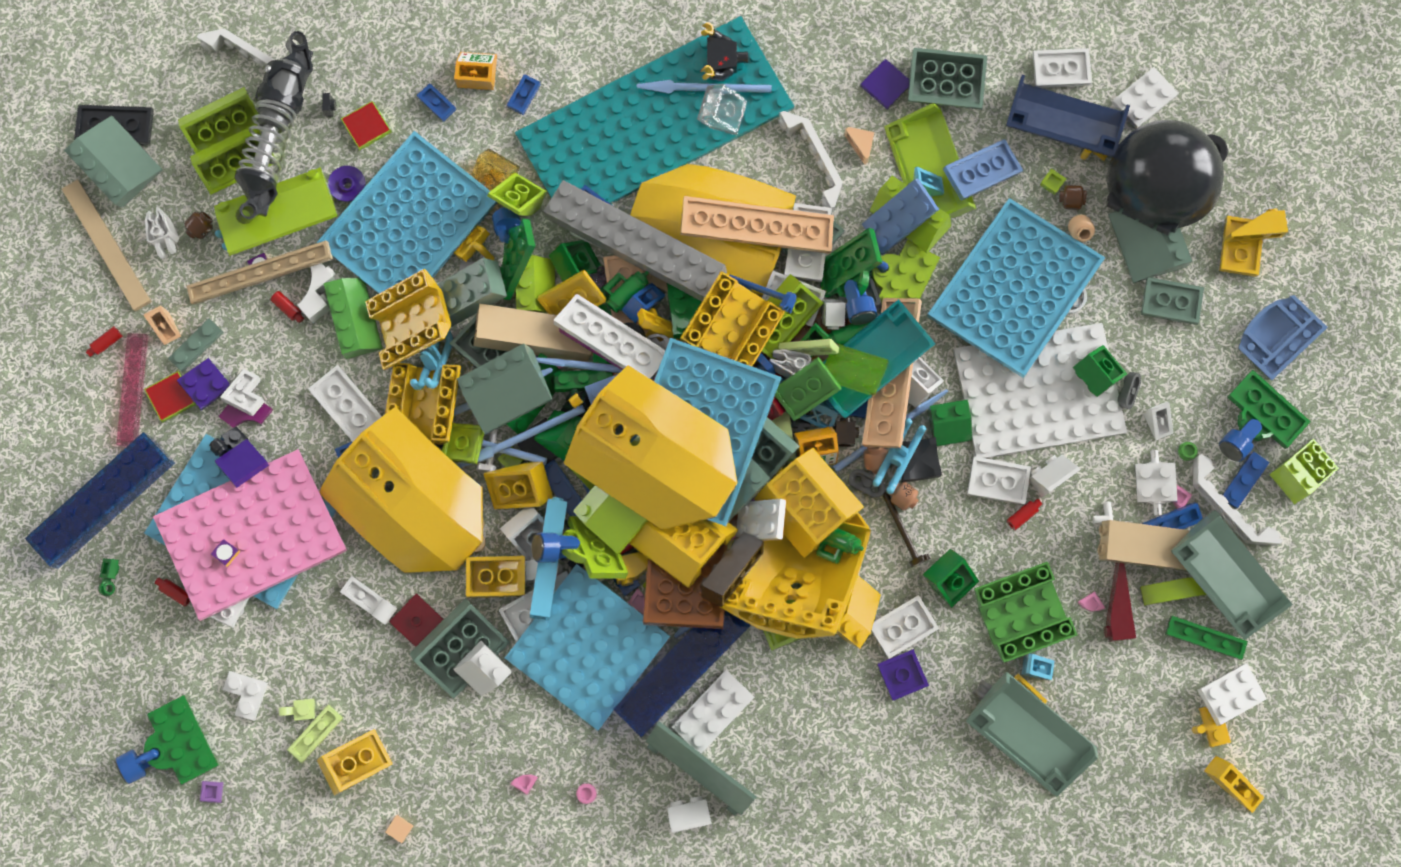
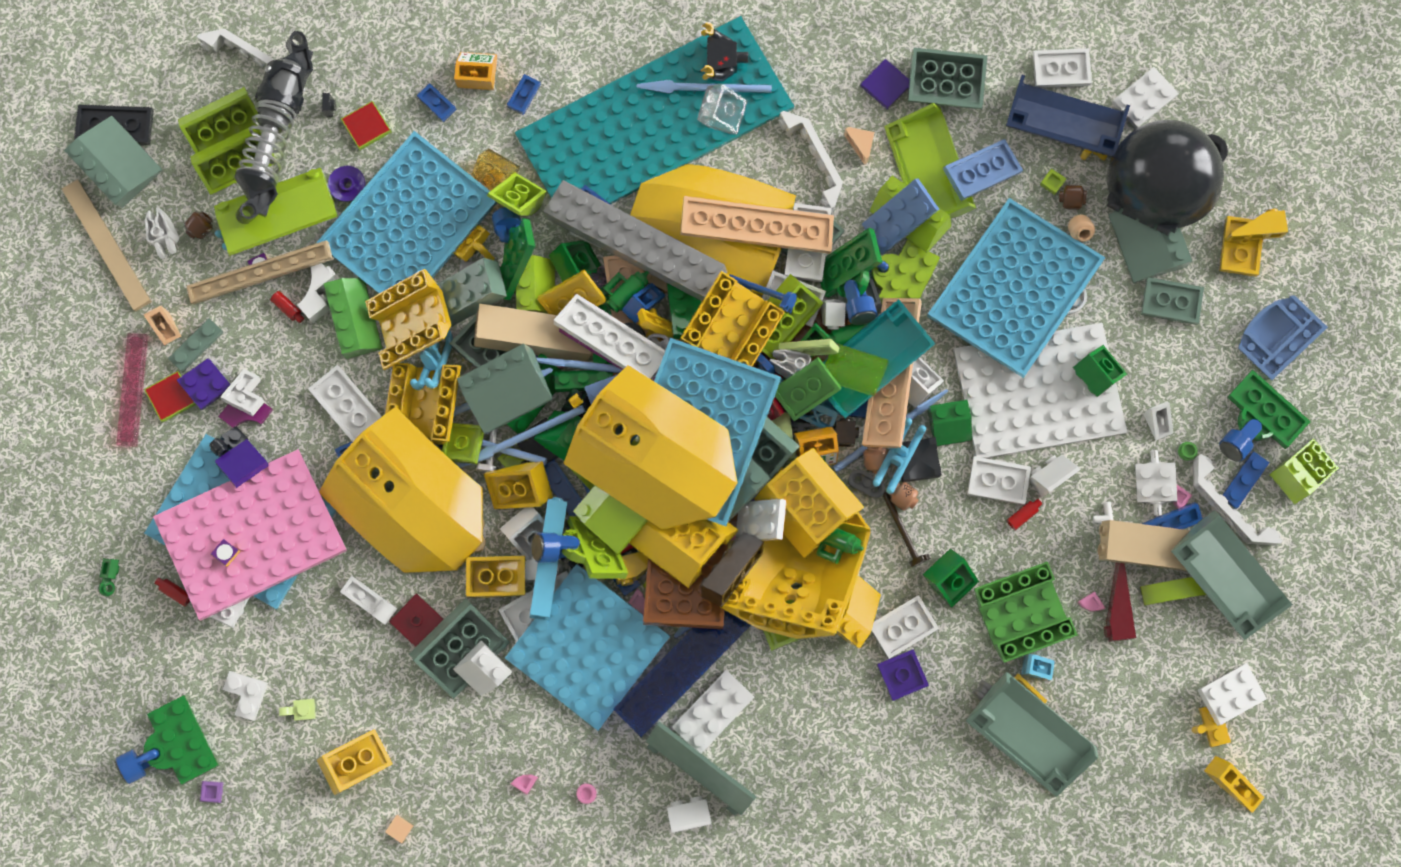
clear blue brick [25,432,175,569] -> none
red cylinder [85,326,123,357] -> none
yellowish green tile [287,705,343,763] -> none
medium azure slope [913,167,944,196] -> none
dark grey plate [1118,372,1141,409] -> none
green plate [1165,616,1248,660] -> none

